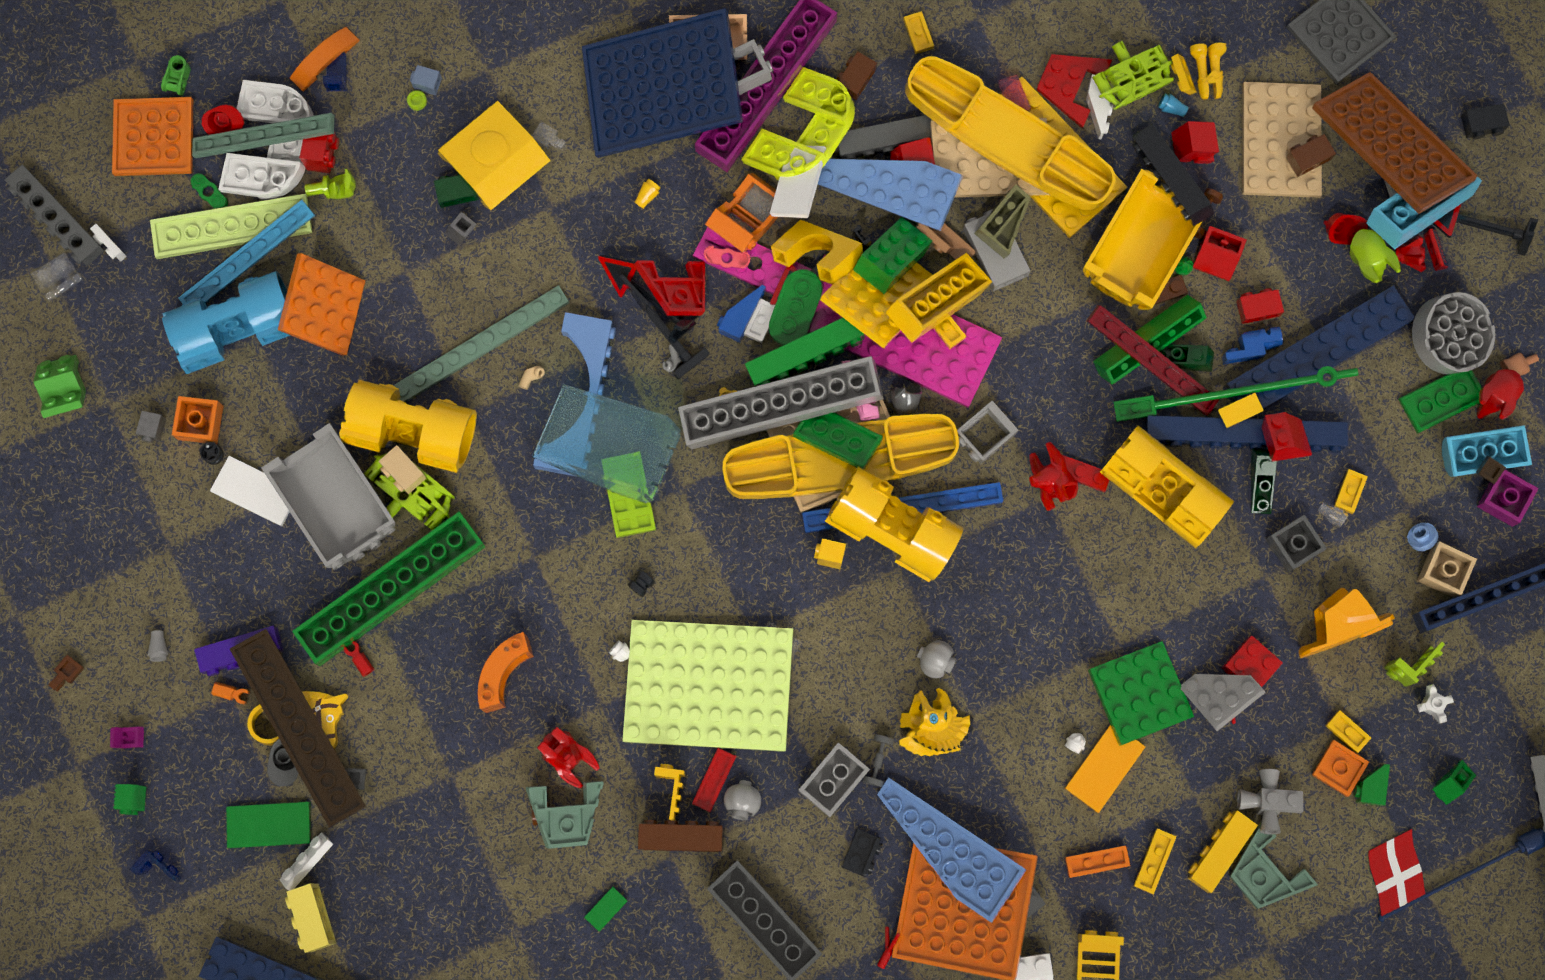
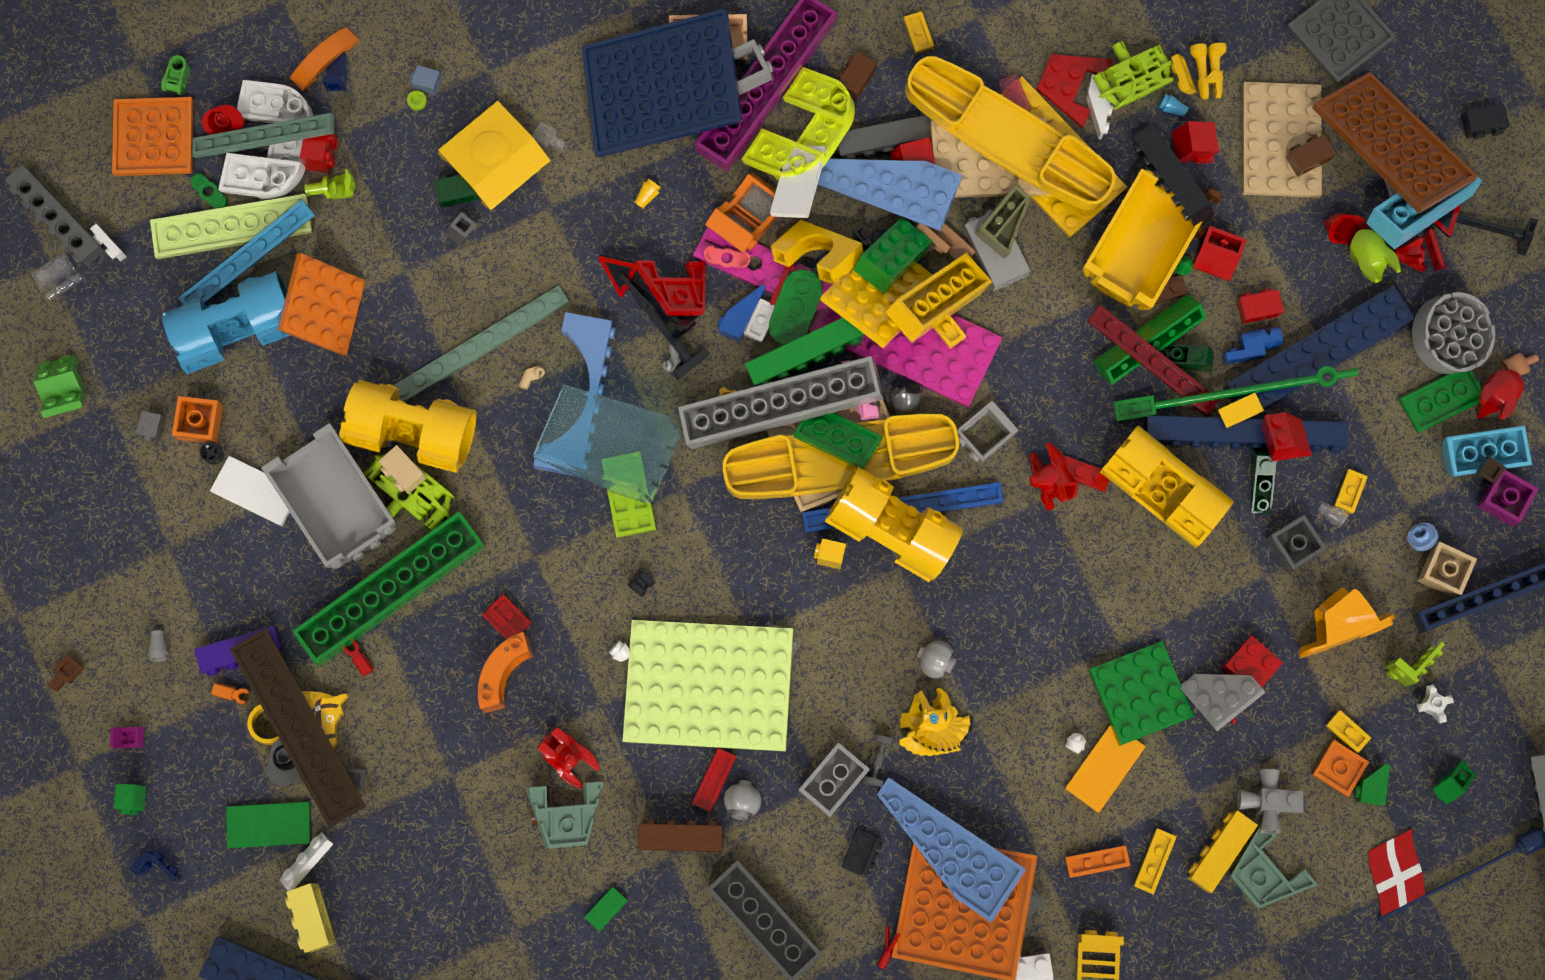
yellow plate [654,764,685,821] -> none
none -> red plate [482,594,532,640]

